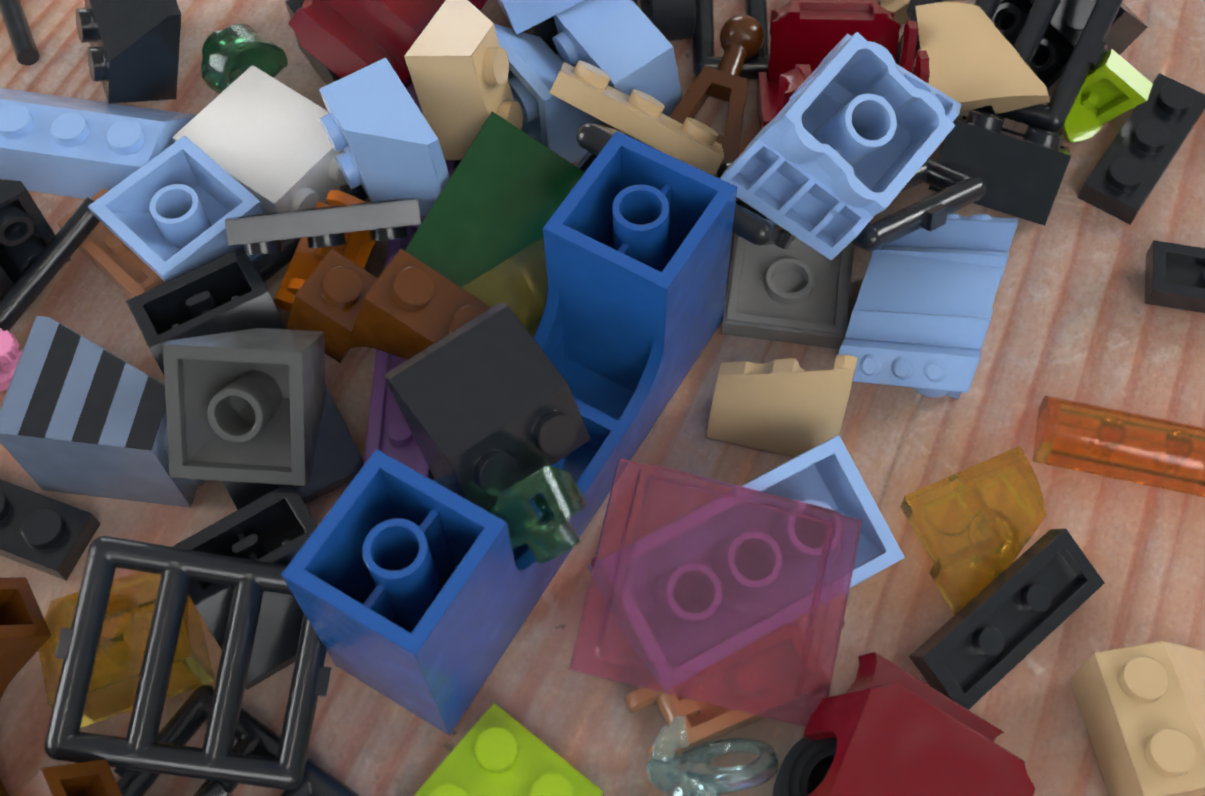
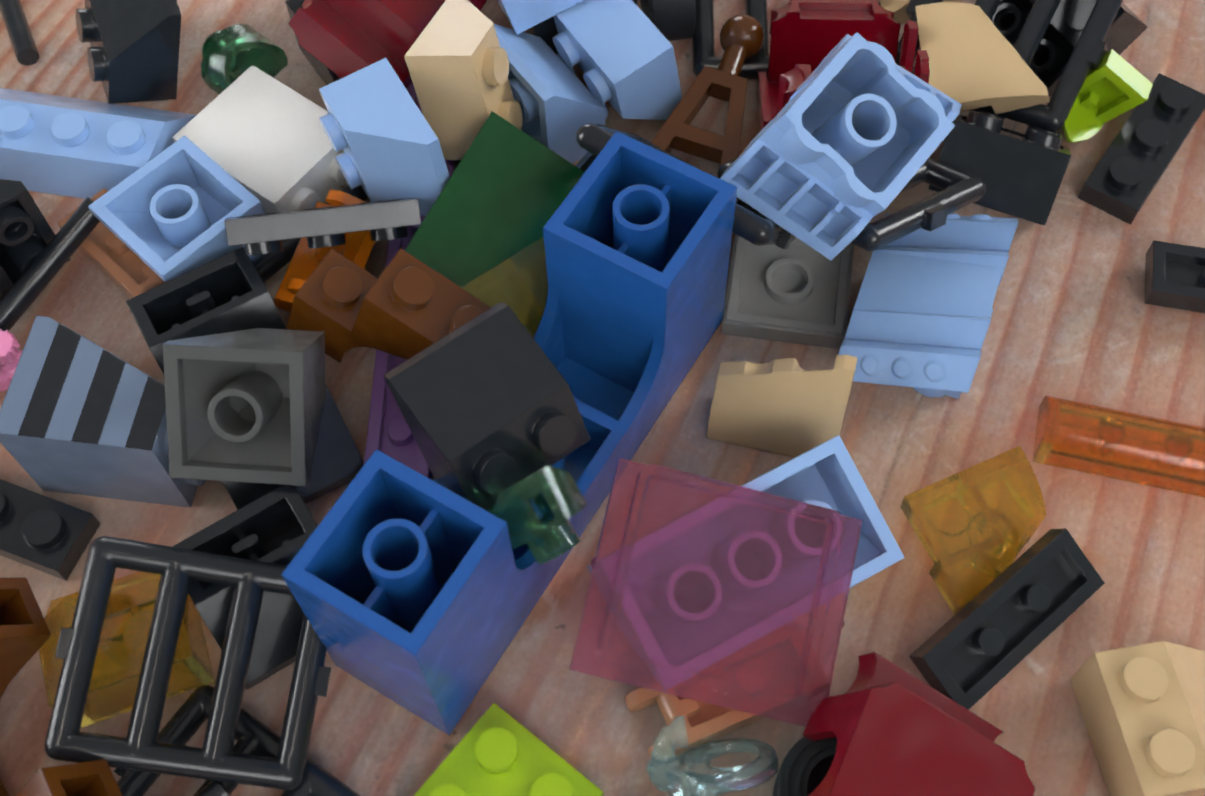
tan plate [549,61,724,176] -> none

